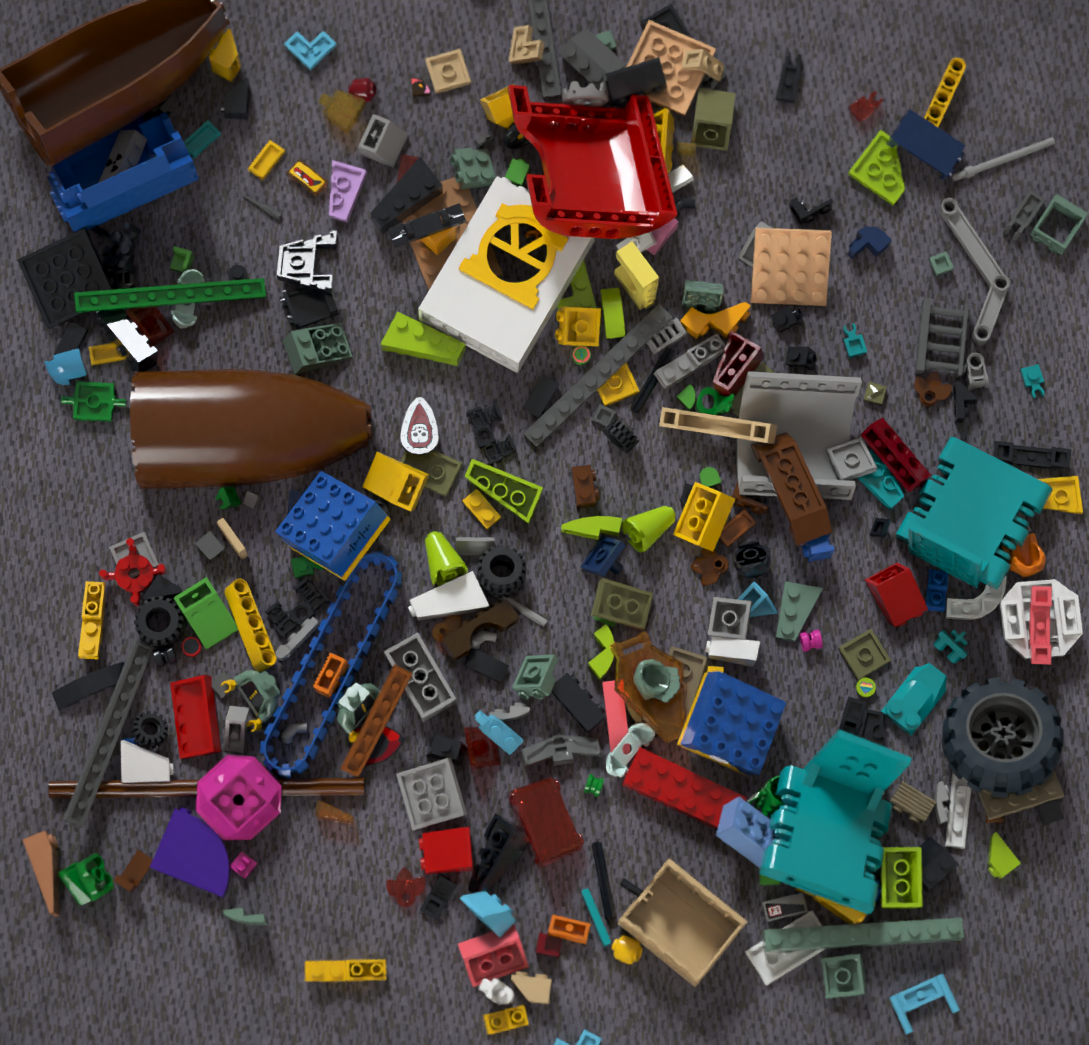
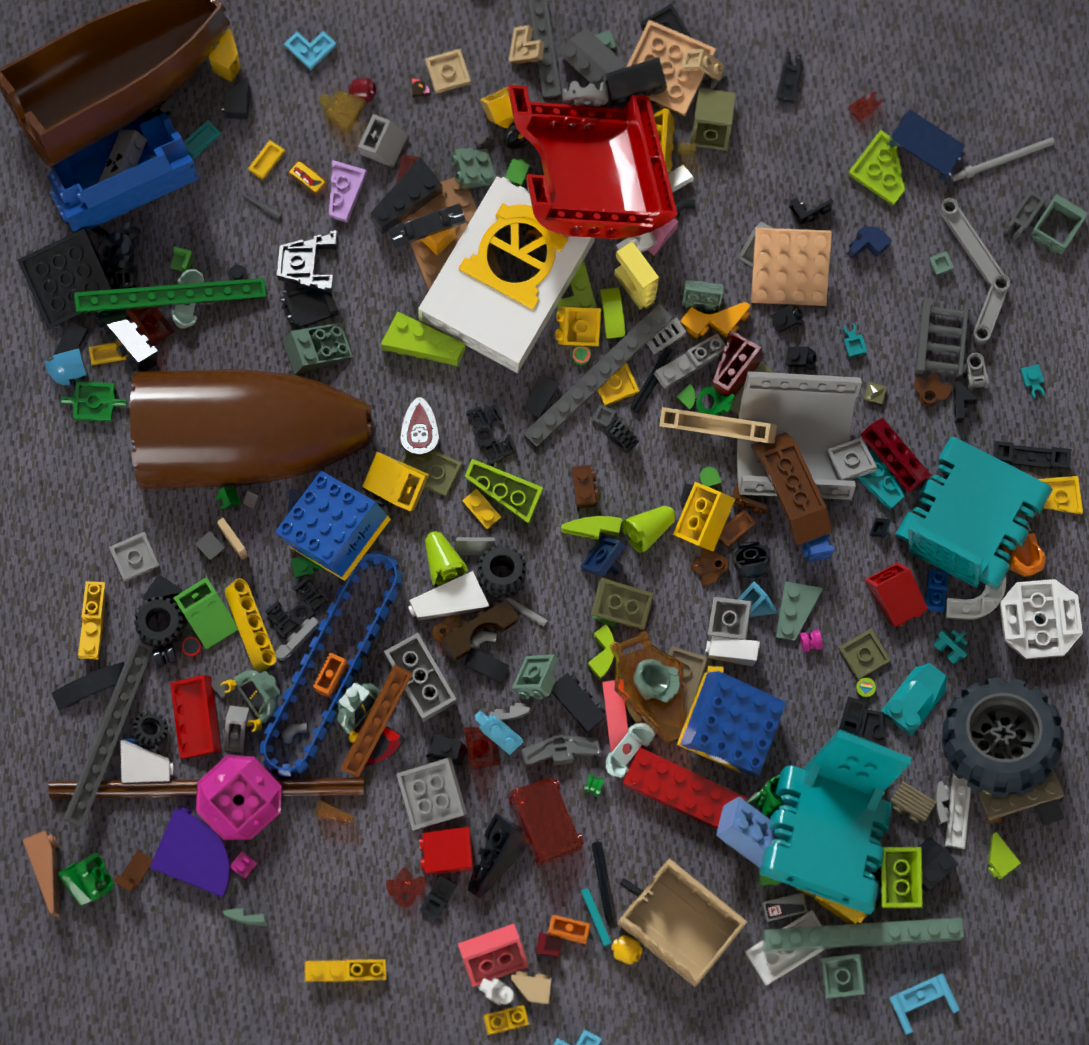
red plate [99,538,167,606] -> none
medium azure slope [460,891,516,938] -> none
yellow beam [924,58,966,127] -> none
coral slope [1029,586,1052,665] -> none

